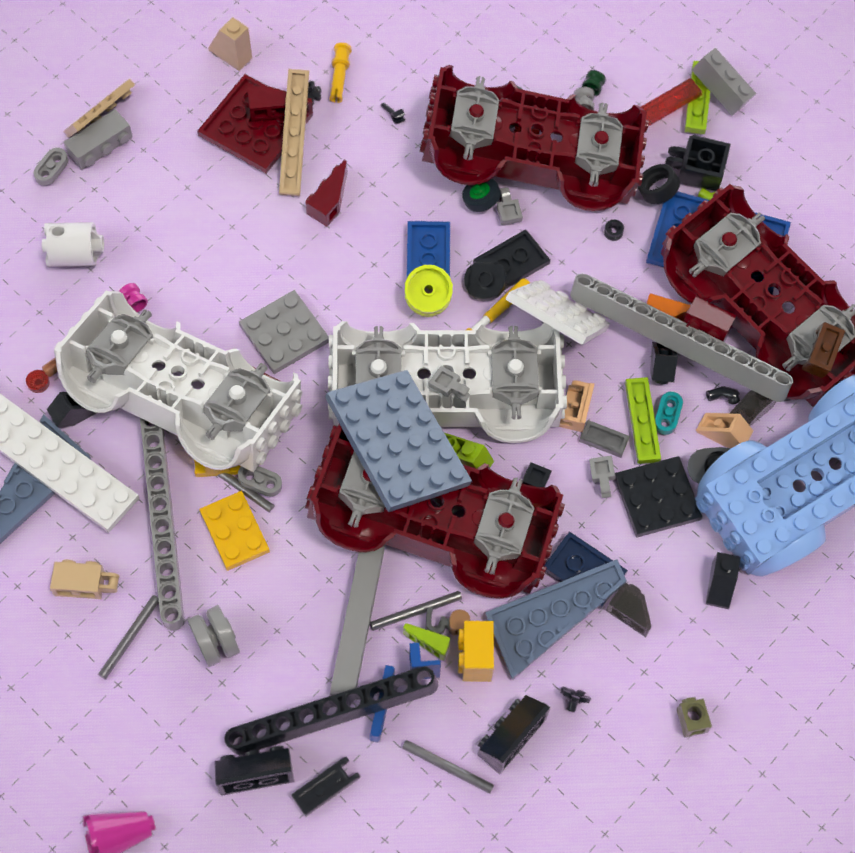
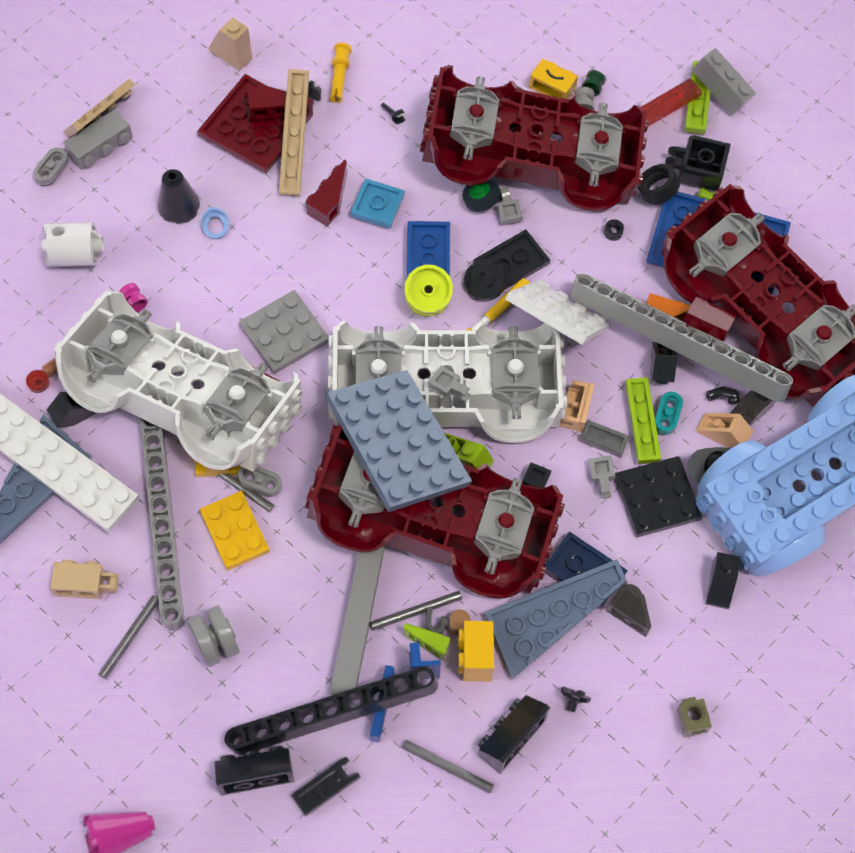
reddish brown panel [802,322,846,378] -> none
none -> black cone [157,169,200,224]
none -> light blue piece [201,207,229,239]
none -> dark azure plate [351,178,405,229]
none -> yellow brick [529,58,578,99]

